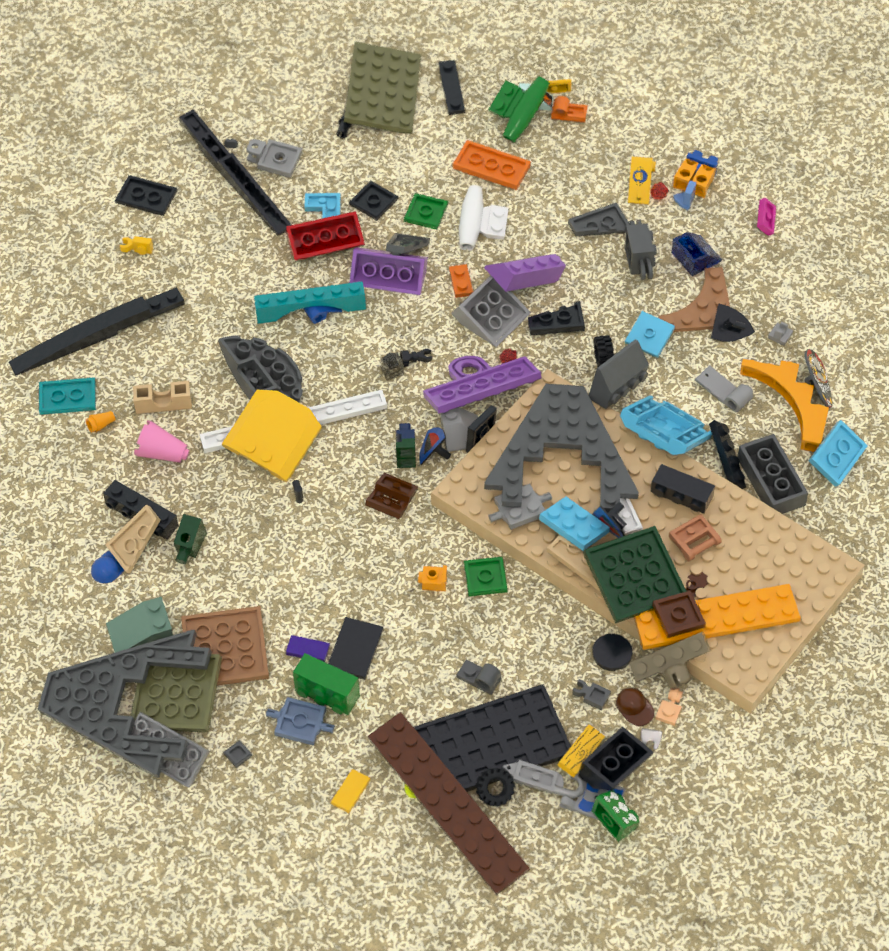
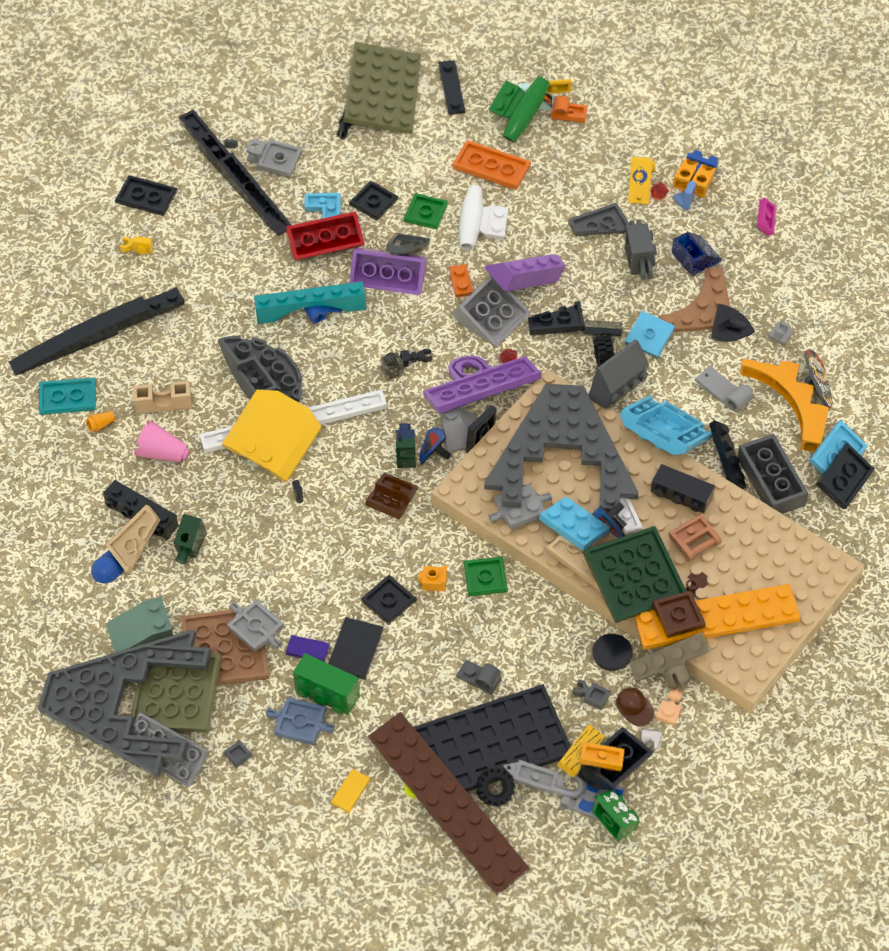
none -> light grey plate [227,600,284,652]
none -> black tile [361,575,417,625]
none -> light orange plate [580,742,624,771]
none -> black tile [584,320,622,336]
none -> black tile [816,443,875,509]

